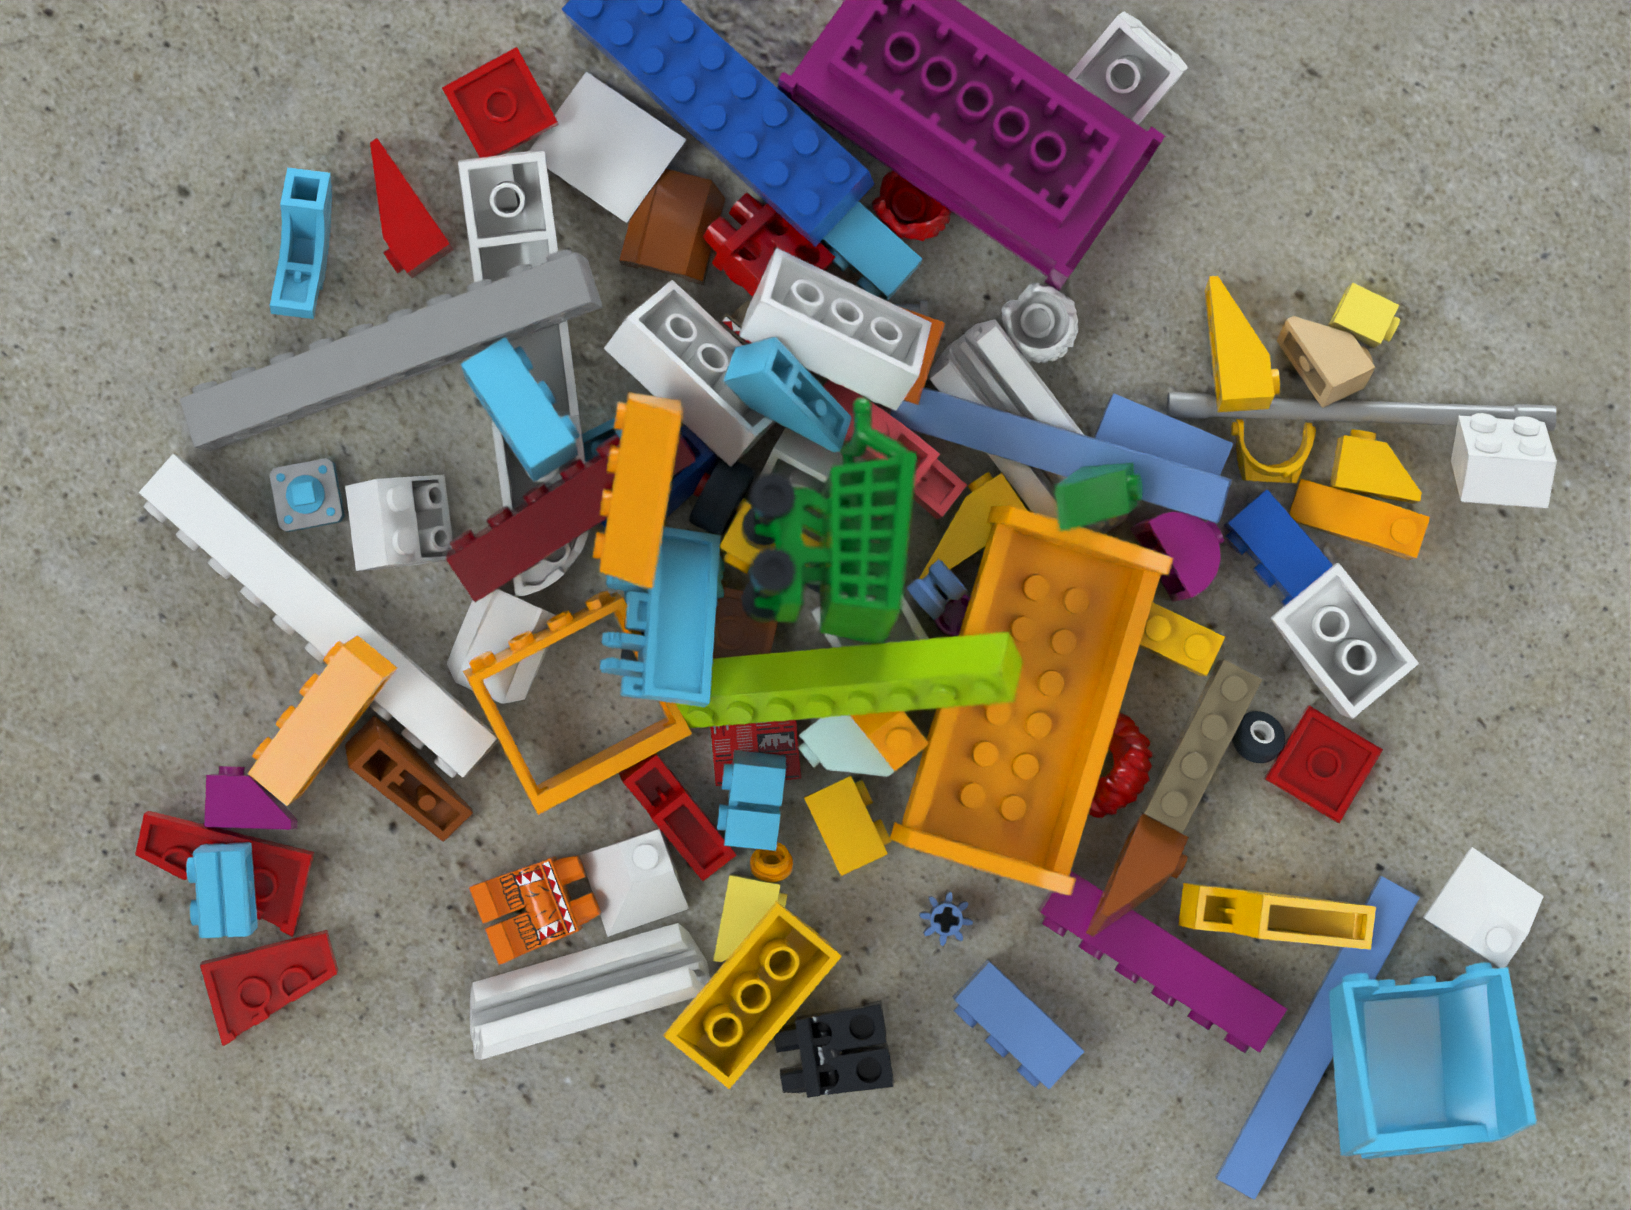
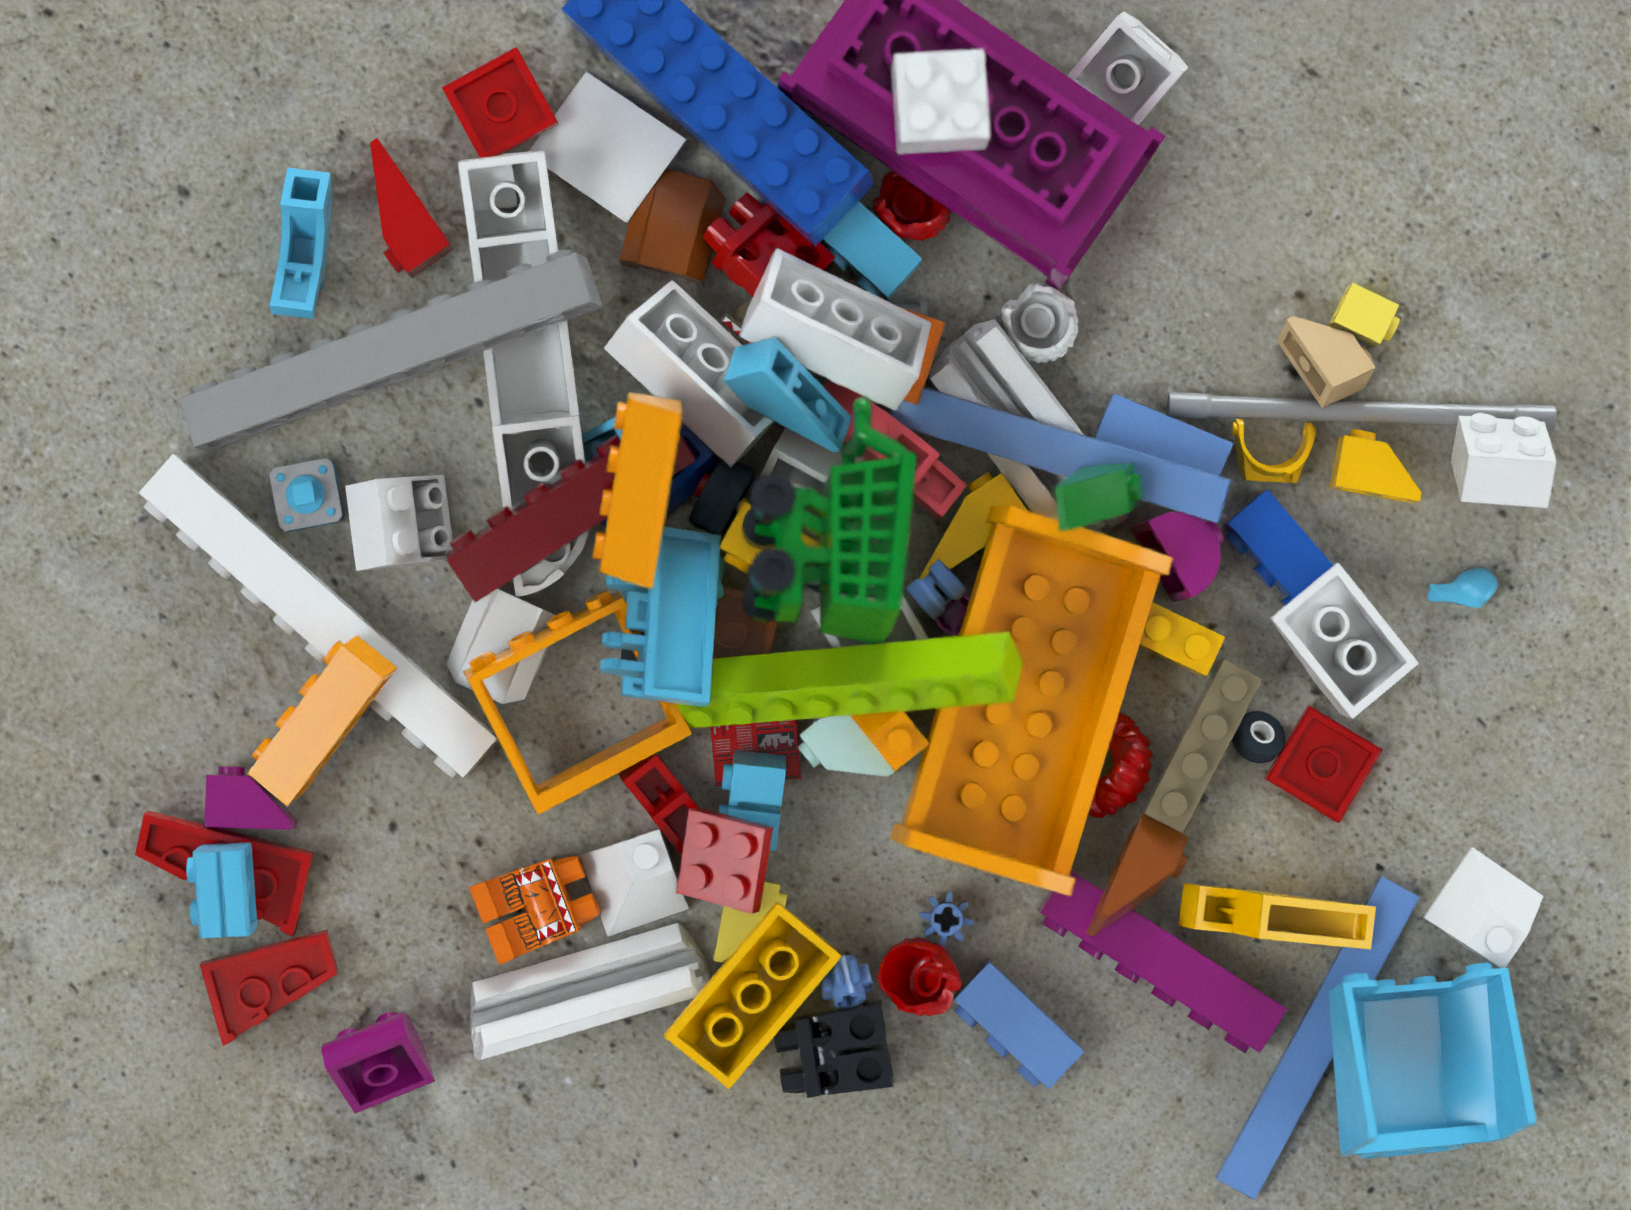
dark orange slope [345,715,473,842] -> none
medium azure brick [461,337,580,482] -> none
light orange plate [750,842,793,882] -> none
yellow brick [804,775,892,876] -> none
yellow slope [1205,276,1280,413] -> none
light orange slope [1288,479,1430,560] -> none
none -> magenta brick [321,1012,435,1114]
none -> plate [676,807,773,914]
none -> medium blue gear [820,955,873,1009]
none -> red hair [877,937,961,1016]
none -> white brick [891,49,990,154]
none -> medium azure animal [1427,567,1498,608]

